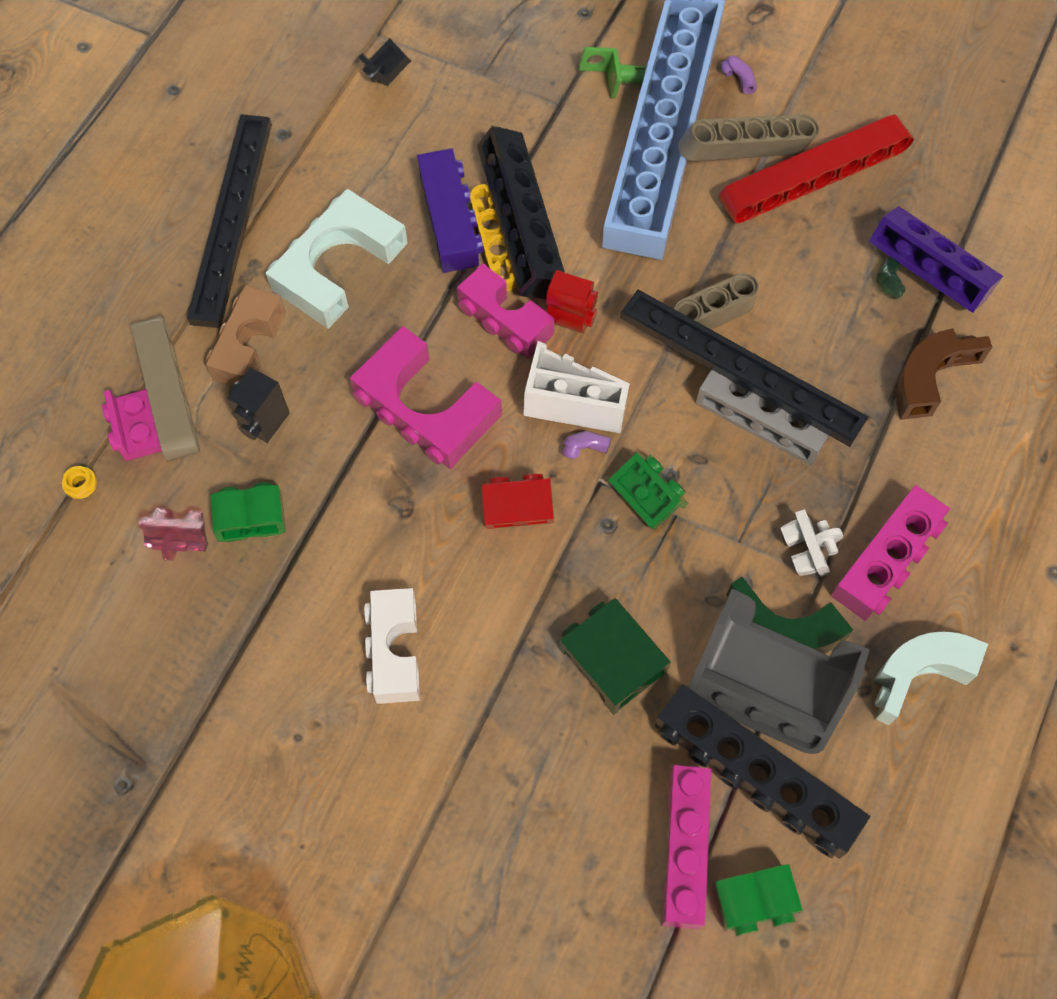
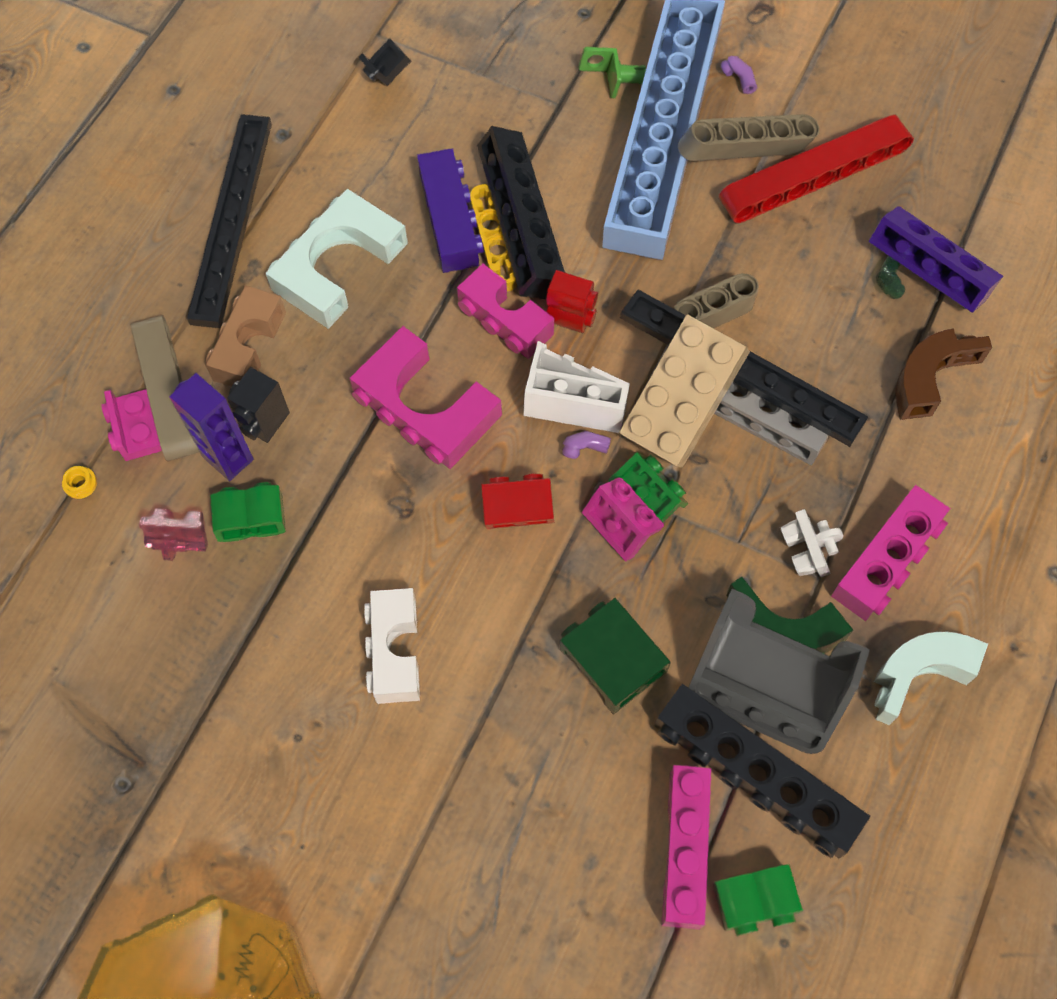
none -> dark purple brick [169,373,254,482]
none -> dark pink bracket [582,477,664,562]
none -> tan brick [619,314,750,468]

